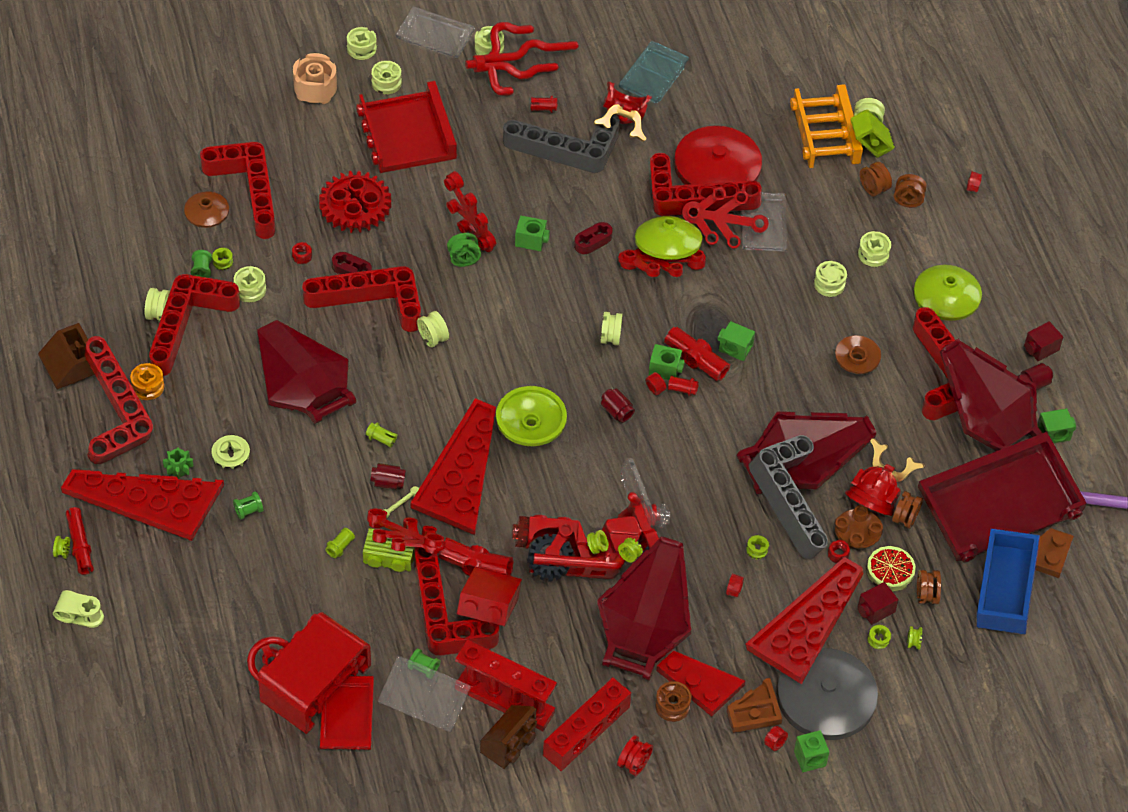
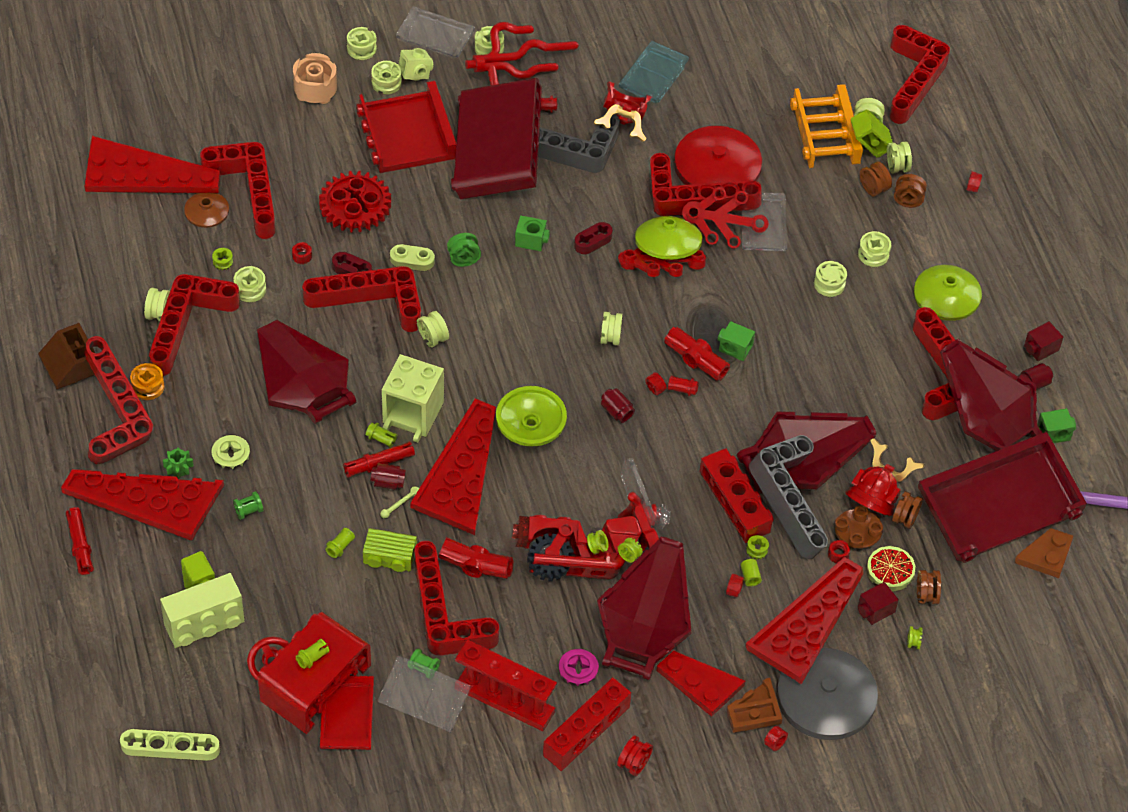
lime bush [53,536,70,559] -> none
yellowish green piece [53,590,104,628] -> none
bright green bush [191,250,212,278] -> none
red plant [367,508,446,554] -> none
red plant [444,171,496,252] -> none
red brick [457,567,522,626] -> none
reddish brown slope [480,705,537,769] -> none
bright green brick [648,344,685,380] -> none
dark orange wheel [655,681,691,722] -> none
bright green brick [794,730,829,773] -> none
dark orange dish [835,335,881,374] -> none
lime bush [867,625,891,649] -> none
blue piece [976,529,1040,634] -> none
none -> red wing [84,136,221,193]
none -> yellowish green beam [120,729,220,761]
none -> yellowish green brick [160,573,245,648]
none -> lime brick [181,551,215,589]
none -> lime pin [296,639,329,669]
none -> red pin [343,441,415,478]
none -> yellowish green container [382,354,444,443]
none -> yellowish green plate [390,244,435,271]
none -> yellowish green brick [398,48,433,81]
none -> dark red windscreen [451,78,542,199]
none -> dark pink gear [559,649,599,686]
none -> red brick [699,448,773,543]
none -> lime hinge [740,559,762,586]
none -> yellowish green wheel [887,142,912,174]
none -> red beam [889,25,950,124]

